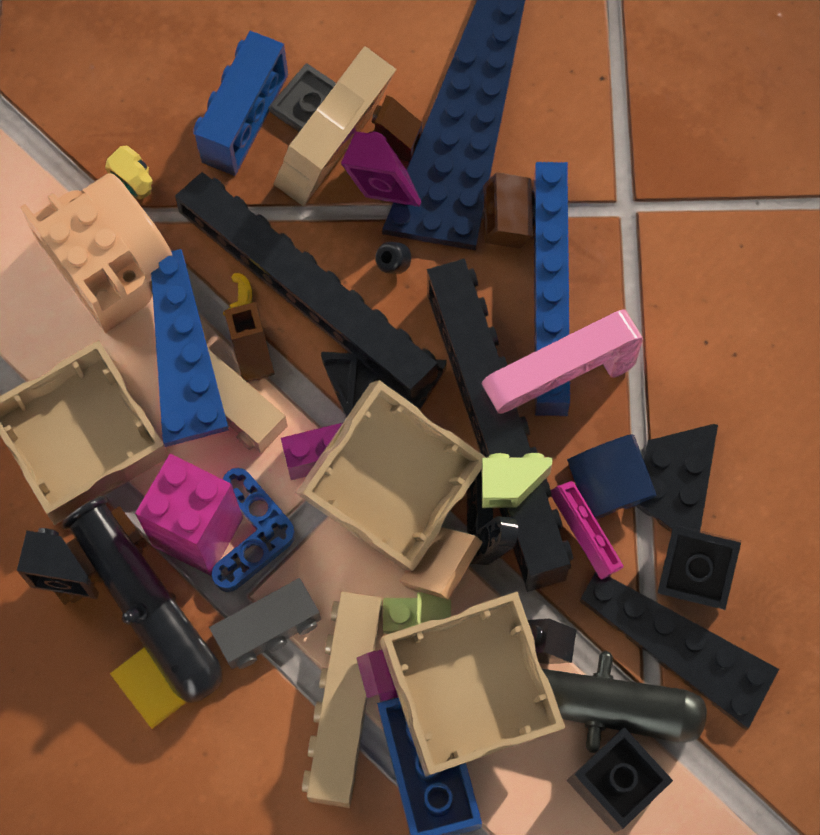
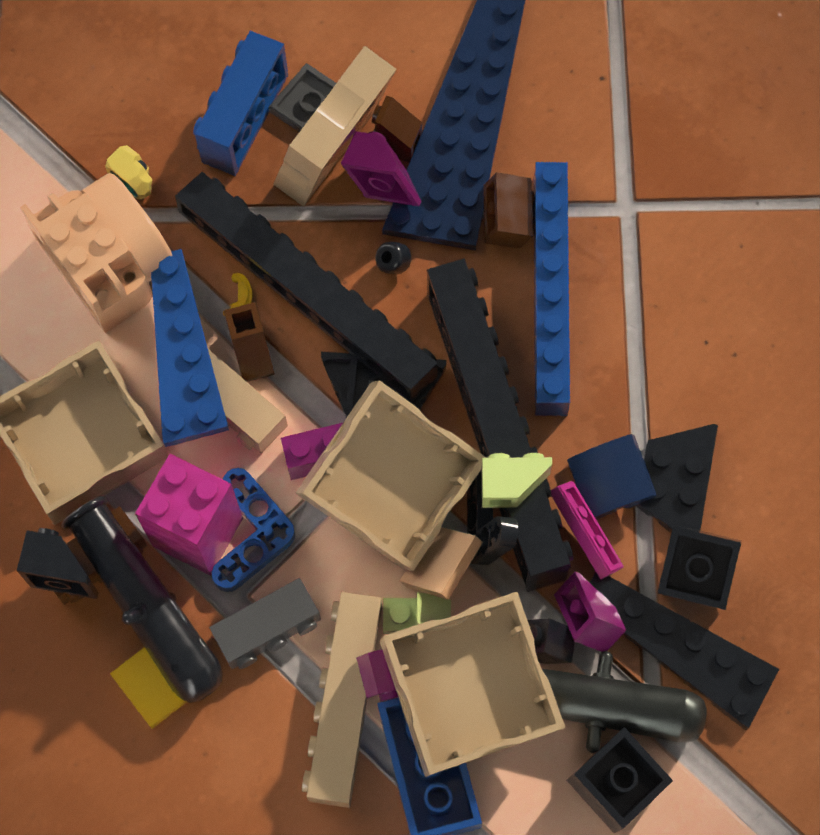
bright pink beam [481,309,643,414] -> none
none -> magenta slope [554,572,626,652]

